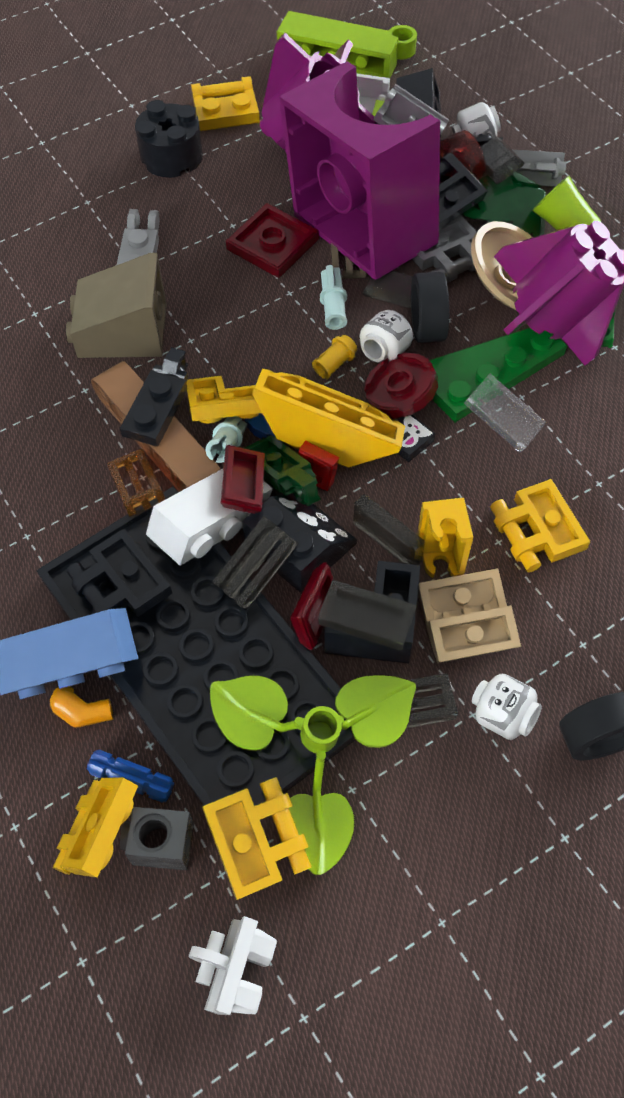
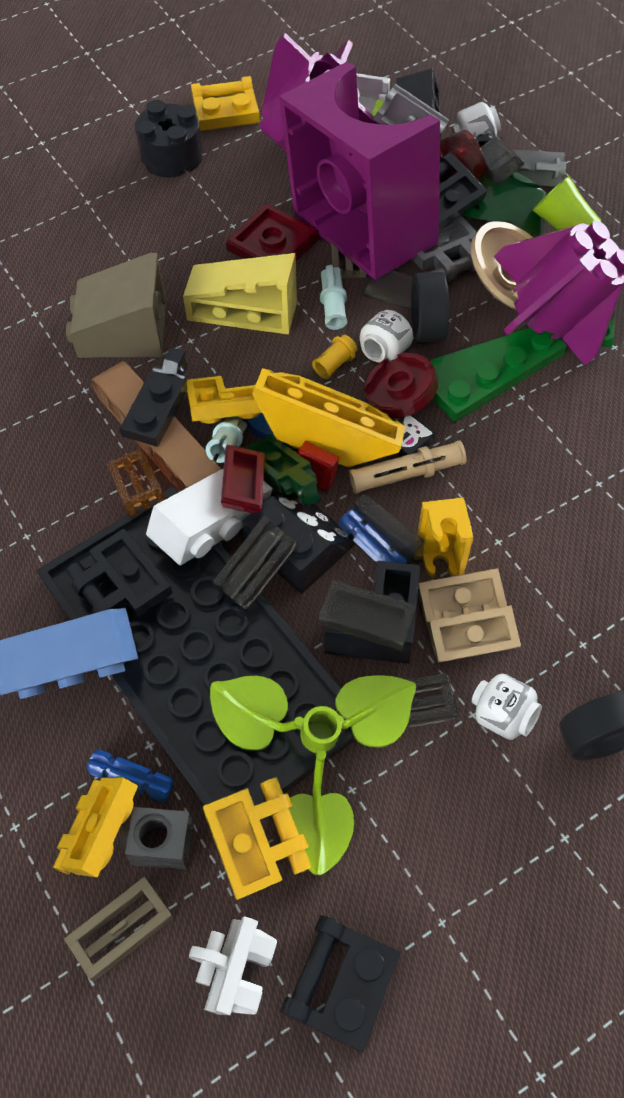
light orange arm [50,686,114,727] -> none
light grey hinge [117,209,160,265] -> none
lime hinge [277,11,417,78] -> none
dark red tile [290,562,338,650] -> none
clear tile [464,374,547,452] -> none
yellow plate [490,479,590,572] -> none
none -> dark tan tile [64,876,174,982]
none -> light yellow wedge [183,253,297,335]
none -> black plate [280,915,401,1053]
none -> blue axle [338,509,407,564]
none -> tan pin [349,440,467,494]

